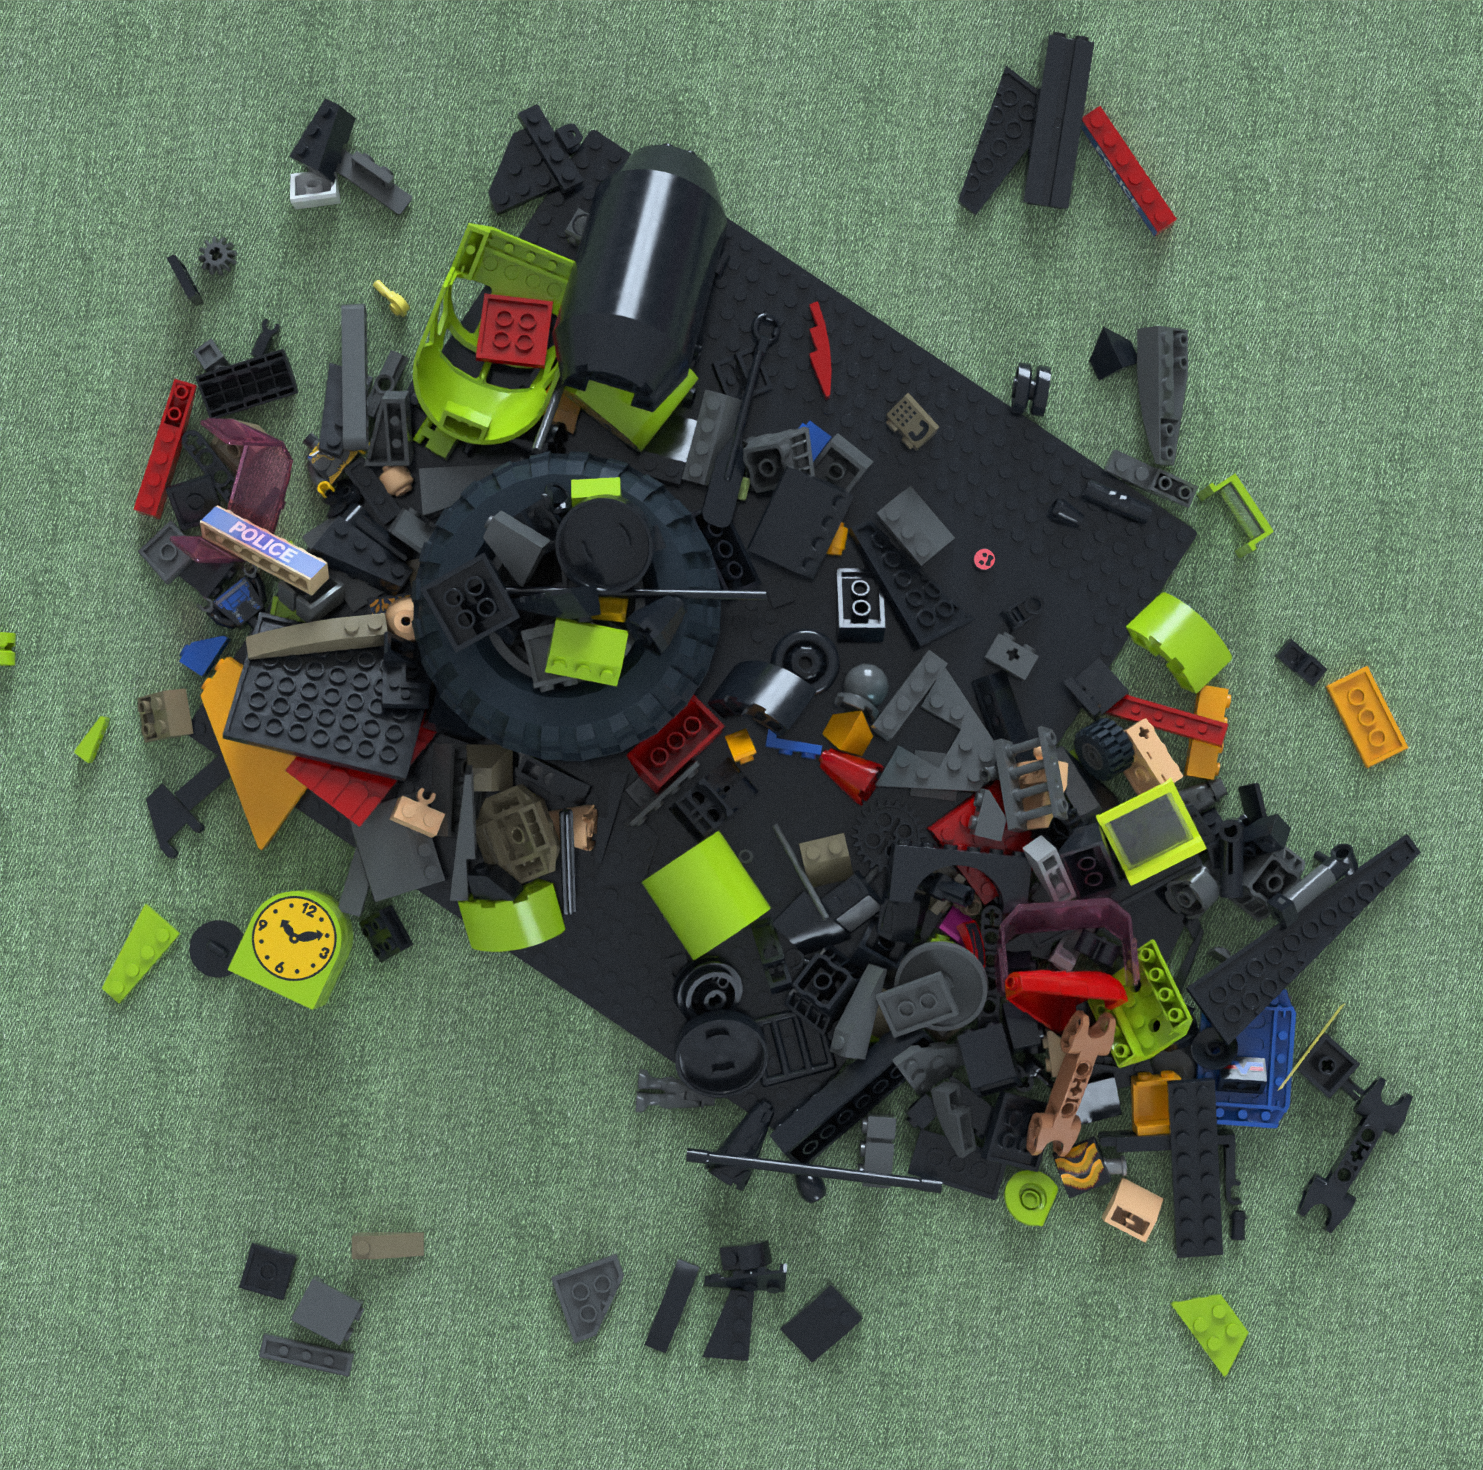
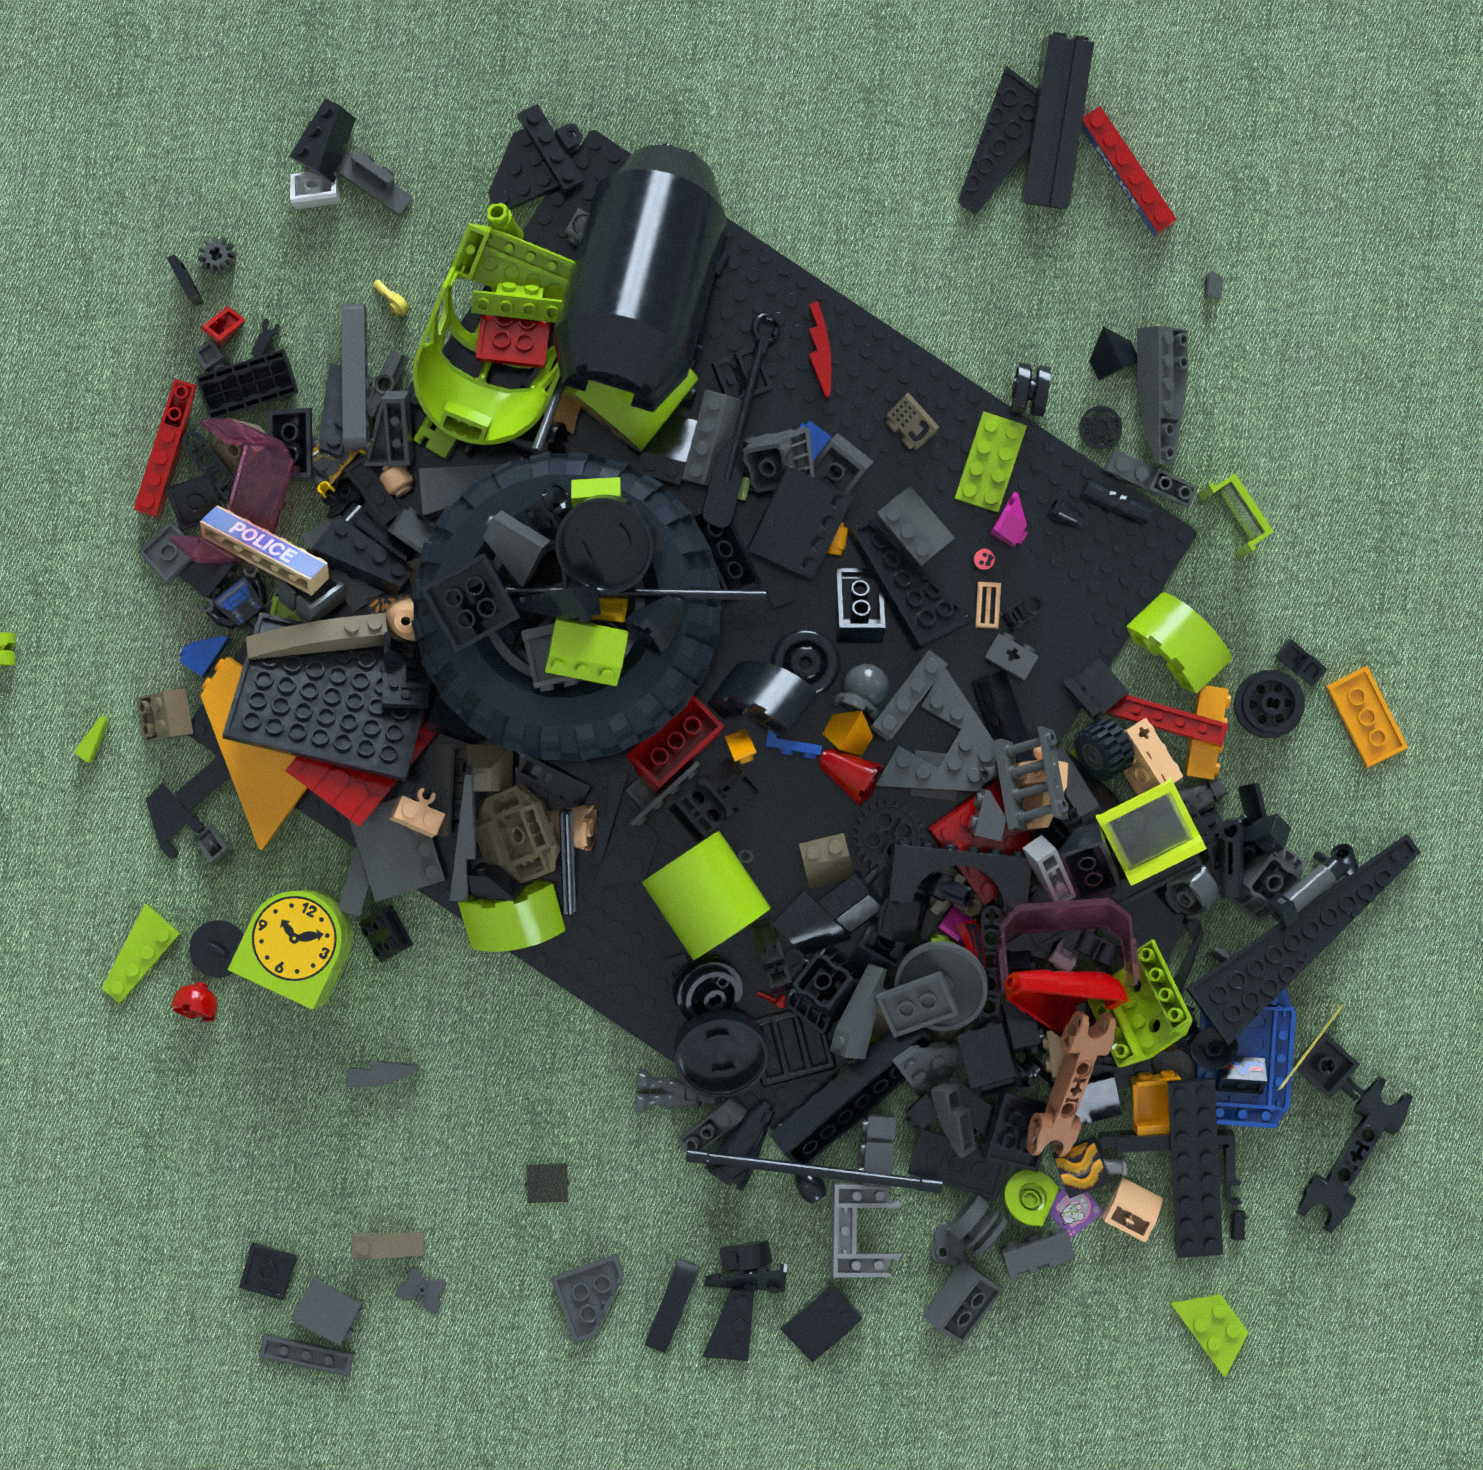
dark grey axle [772,824,829,921] -> none
none -> red cylinder [170,982,218,1022]
none -> dark grey slope [194,824,235,866]
none -> red slope [201,306,246,348]
none -> black slope [268,408,313,482]
none -> dark grey slope [346,1060,420,1088]
none -> dark grey piece [395,1267,446,1314]
none -> lime bracket [471,282,562,323]
none -> lime plant [487,203,524,240]
none -> clear smoke piece [525,1163,570,1203]
none -> dark grey slope [677,1096,748,1152]
none -> red hand [757,991,787,1009]
none -> light grey wedge [830,1183,901,1278]
none -> dark grey slope [922,1260,1004,1345]
none -> dark grey plate [930,1221,969,1267]
none -> dark grey wheel [947,1194,1008,1257]
none -> lime plate [954,411,1027,513]
none -> light nougat tile [975,582,1001,629]
none -> dark pink slope [990,492,1028,547]
none -> dark grey wedge [1000,1227,1076,1281]
none -> sticker [1049,1188,1104,1239]
none -> black wheel [1079,406,1122,449]
none -> dark grey slope [1204,272,1223,299]
none -> black wheel [1234,670,1305,738]

